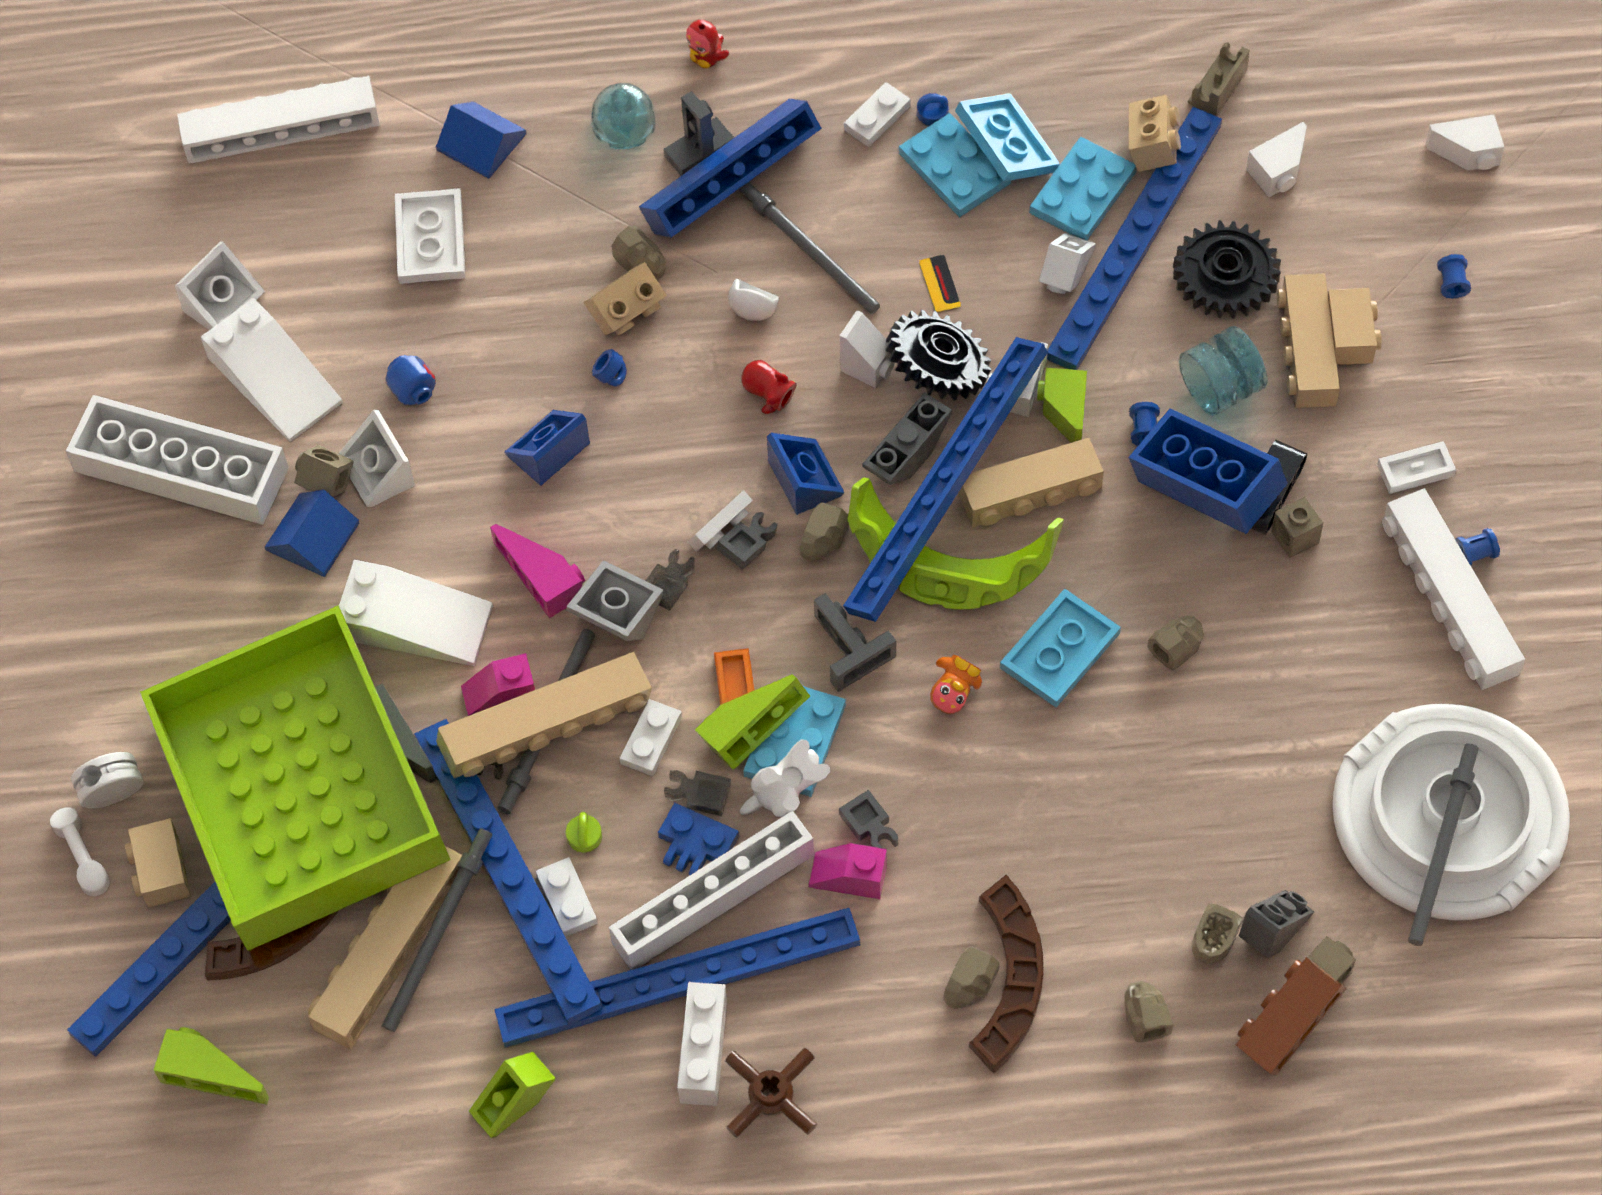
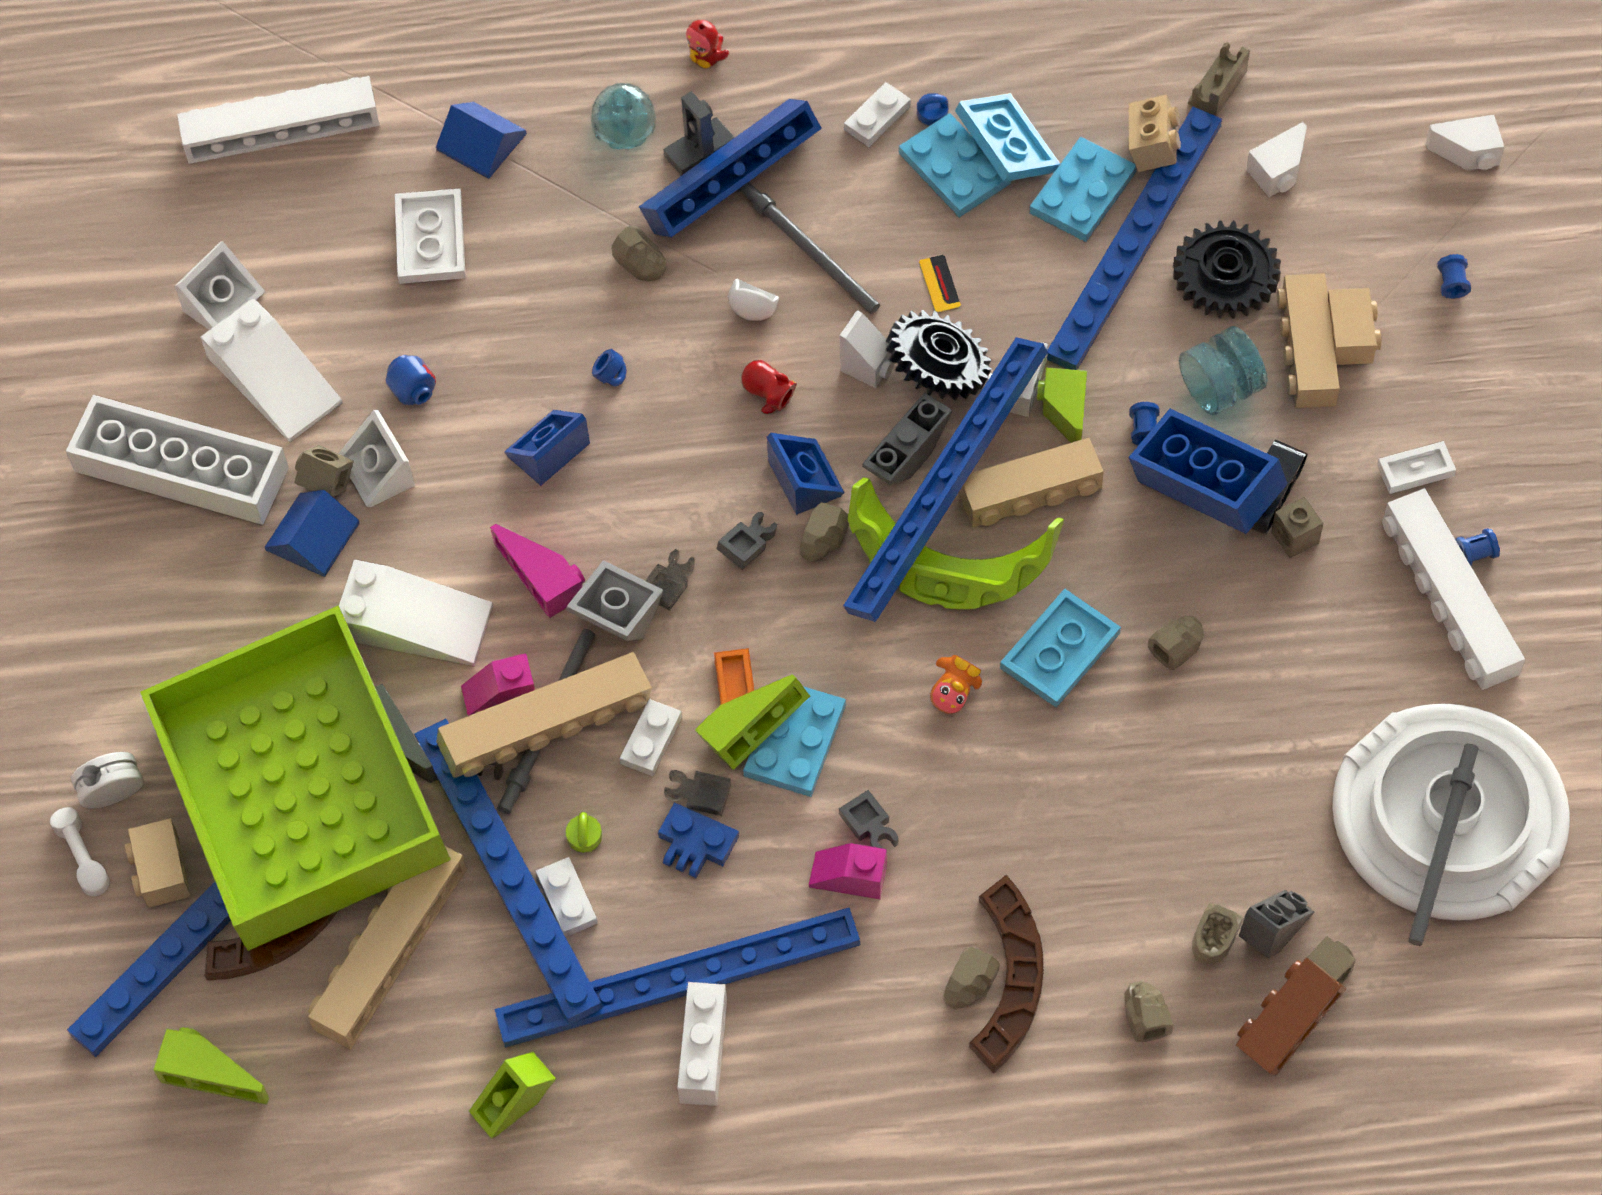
dark grey bar [382,828,493,1032] -> none
tan brick [583,262,667,336] -> none
white brick [609,811,814,970] -> none
white plate [688,490,753,552] -> none
reddish brown bar [725,1048,817,1138] -> none
white animal [740,739,830,817] -> none
dark grey bracket [814,593,896,692] -> none
white slope [1039,233,1096,294] -> none

